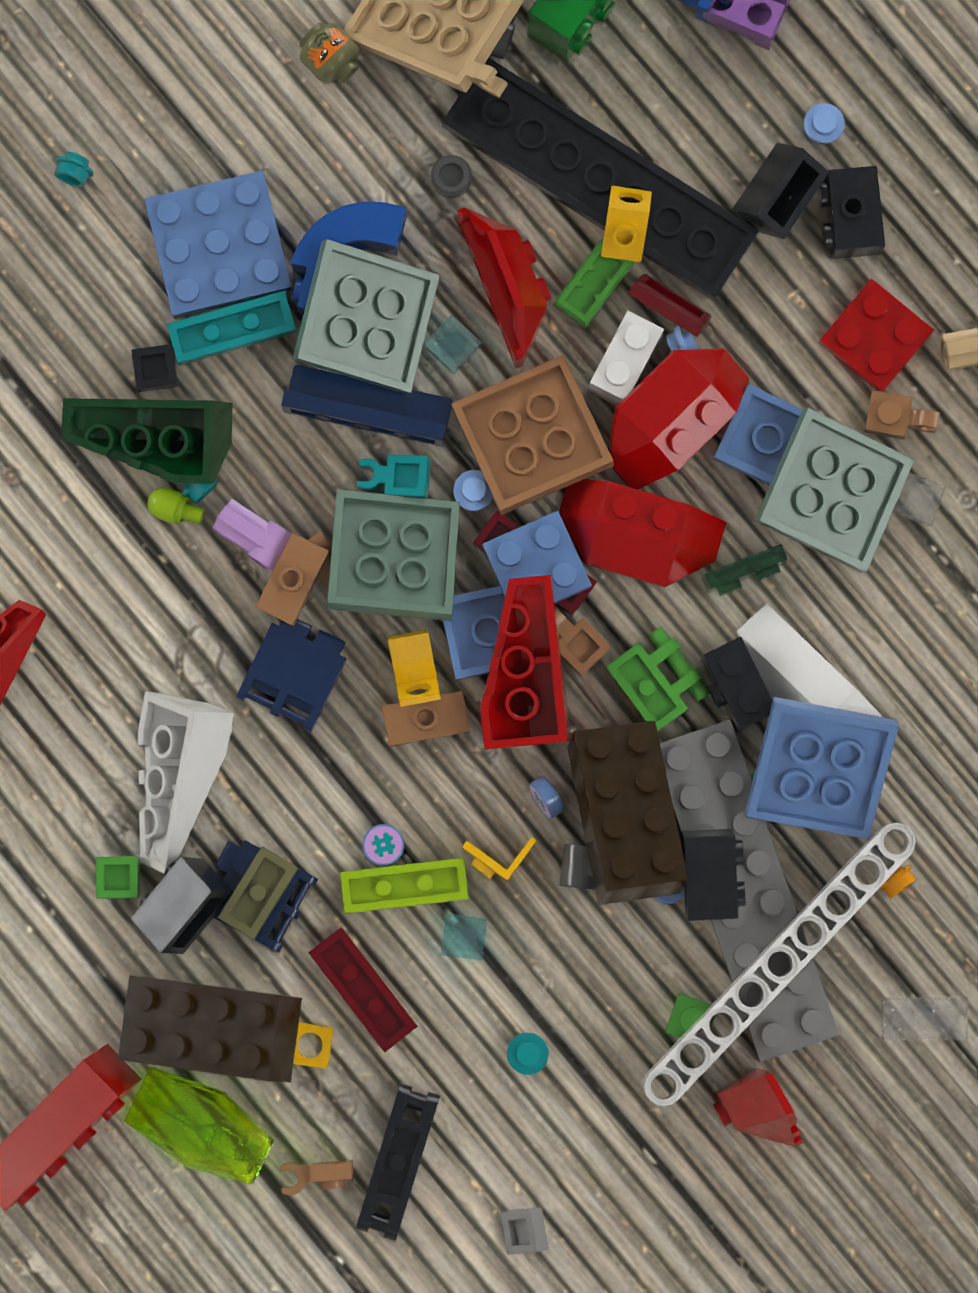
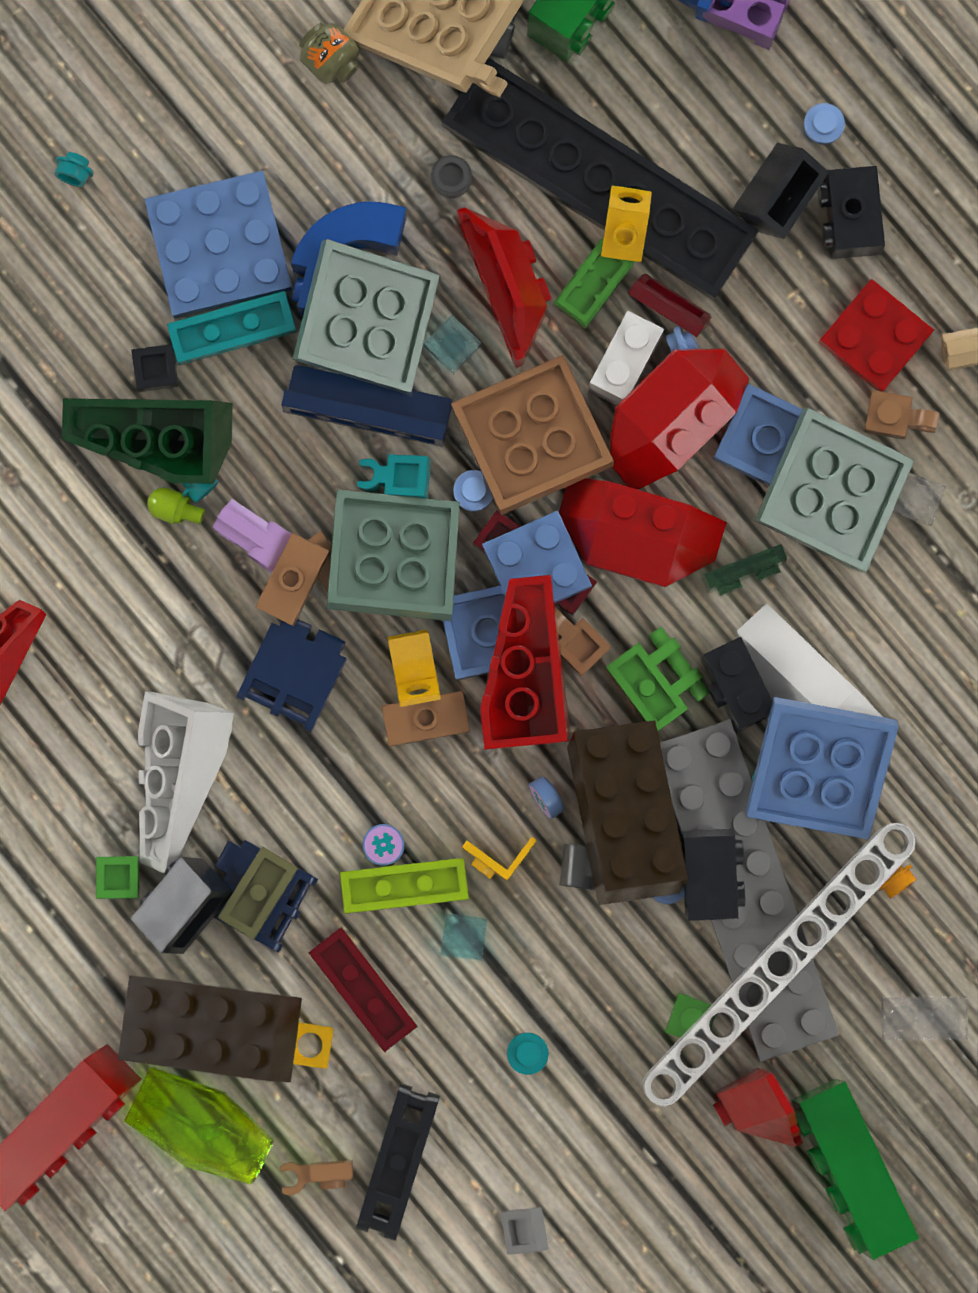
none -> green brick [791,1079,920,1260]

